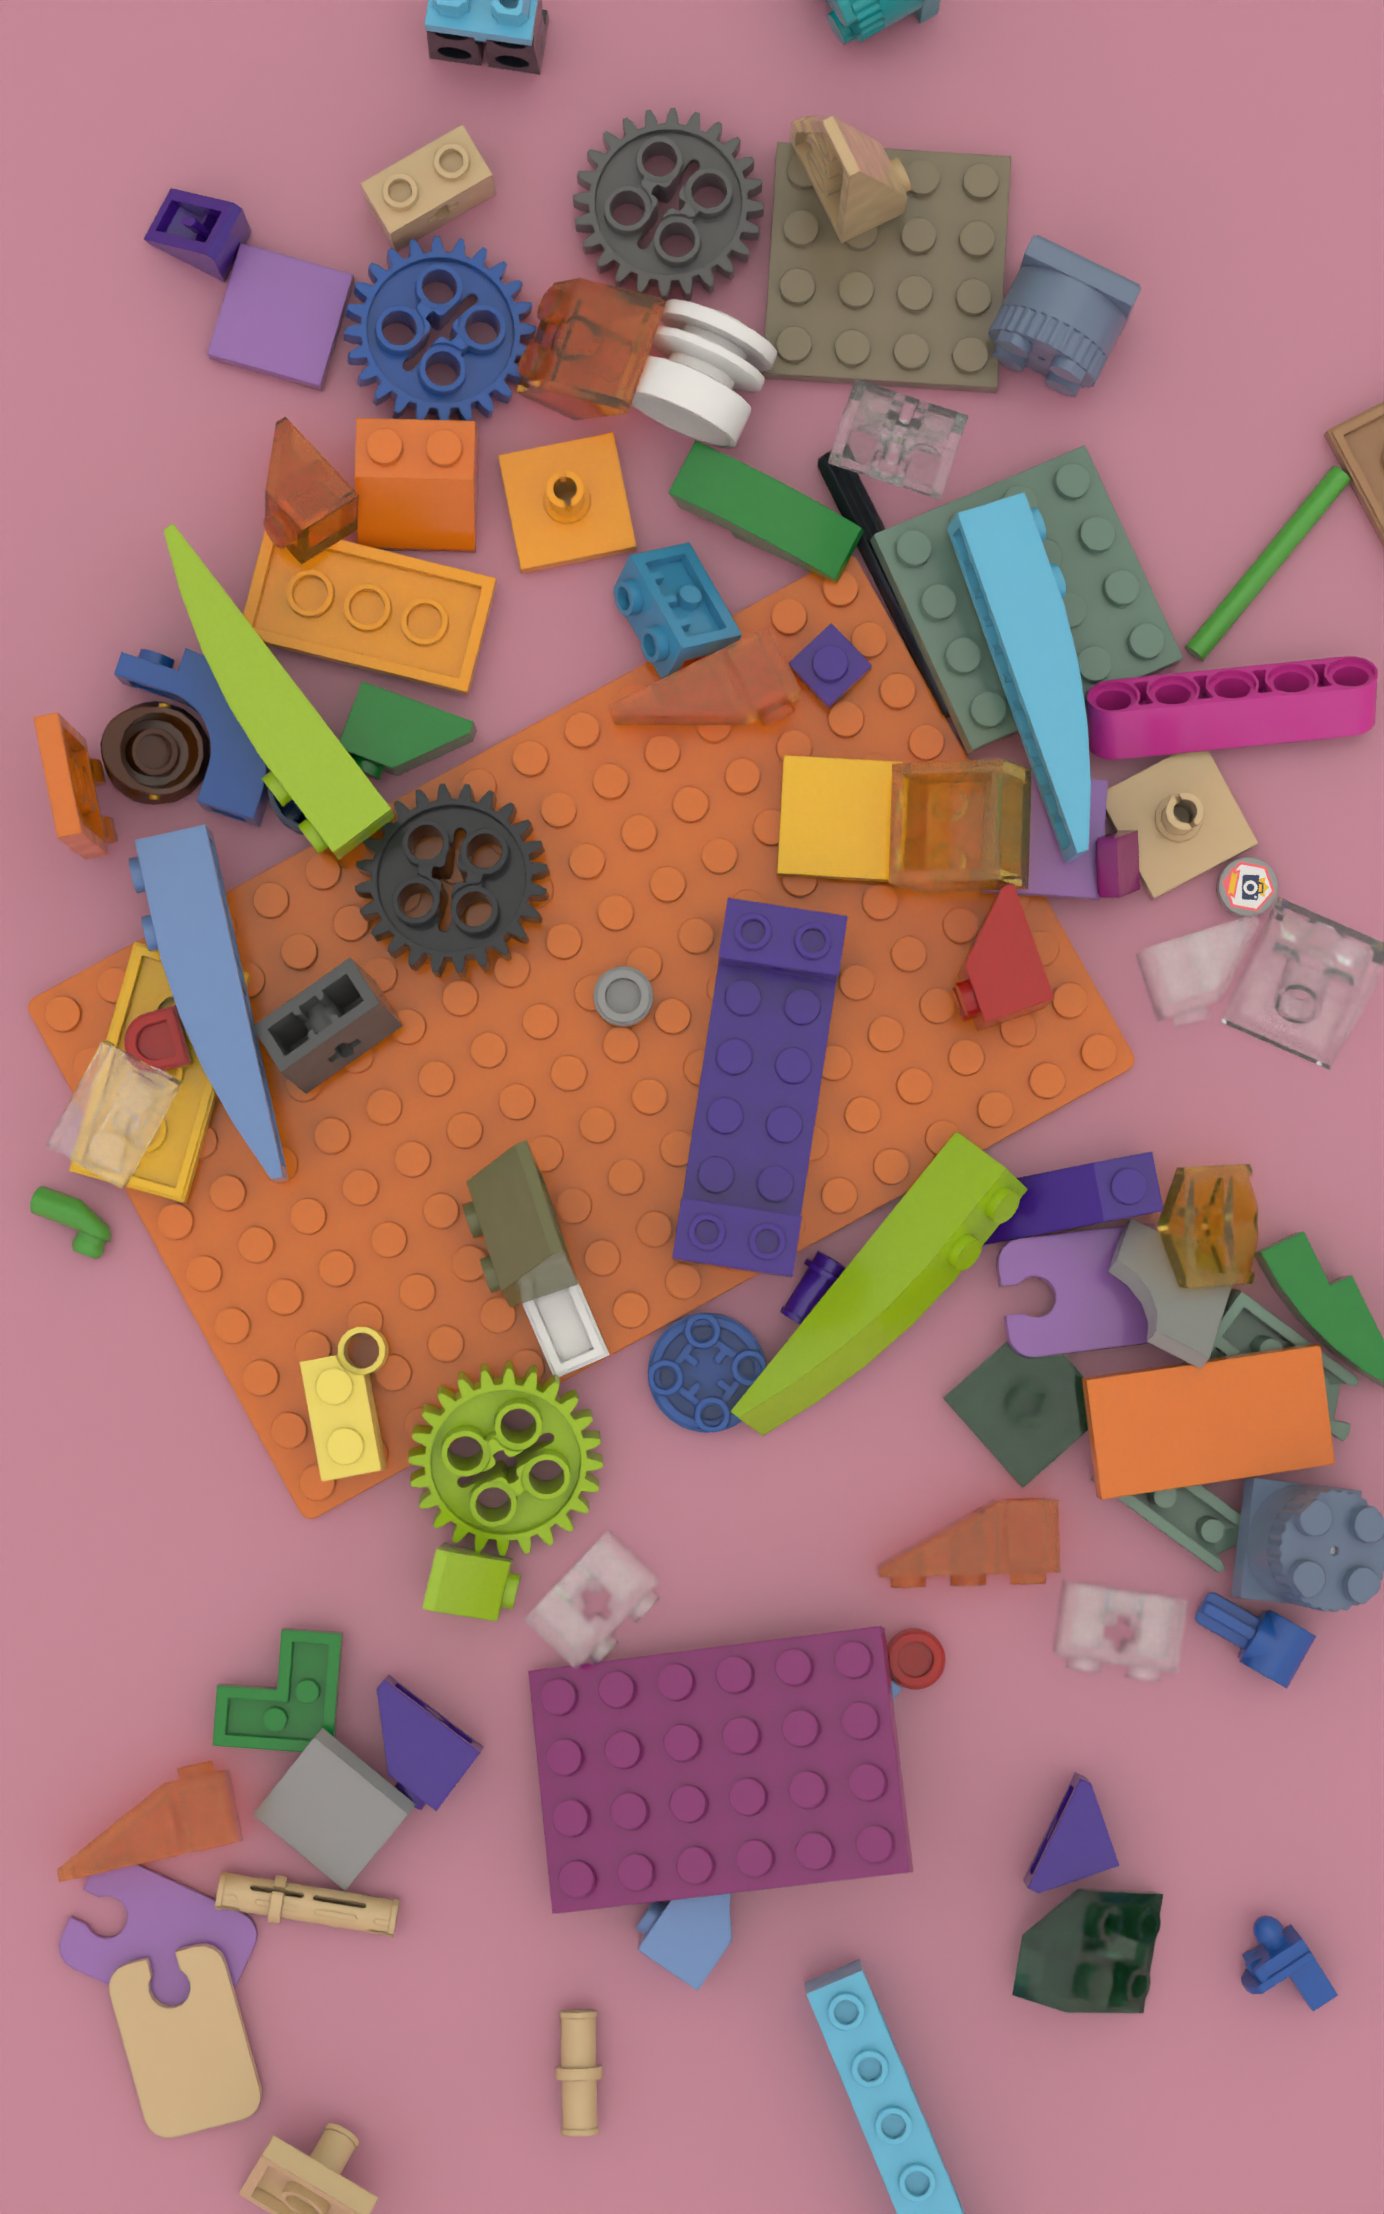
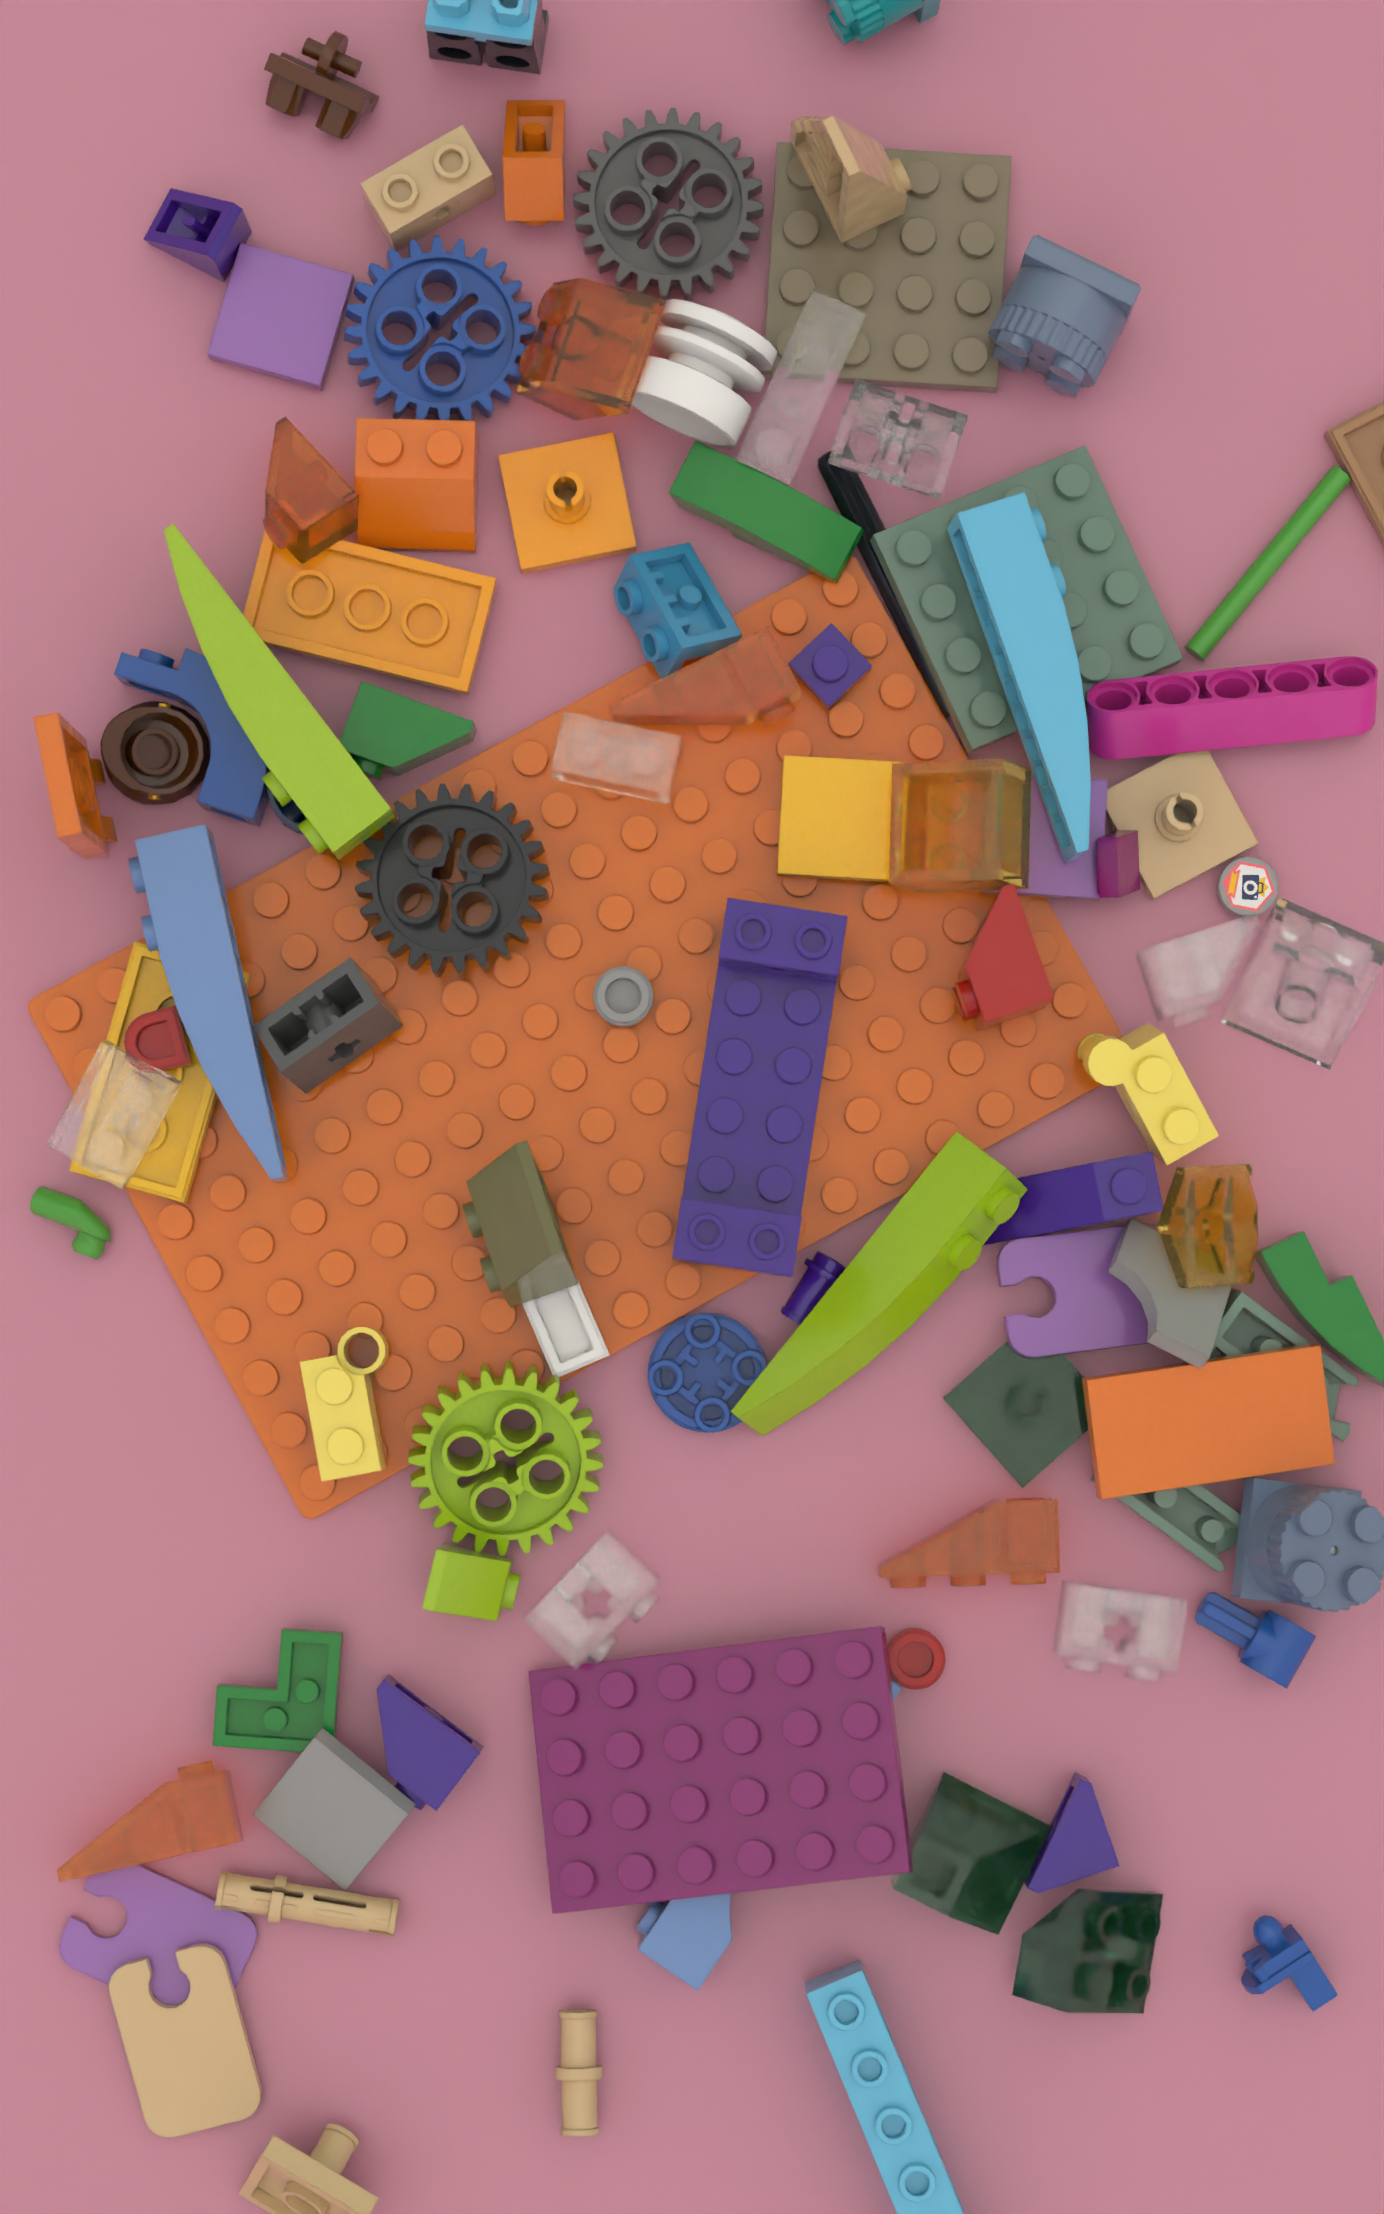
none -> reddish brown hips [264,31,379,139]
none -> orange slope [502,100,565,226]
none -> clear brick [551,711,682,804]
none -> clear slope [736,289,867,484]
none -> clear green slope [890,1771,1052,1935]
none -> light yellow hinge [1077,1023,1219,1165]

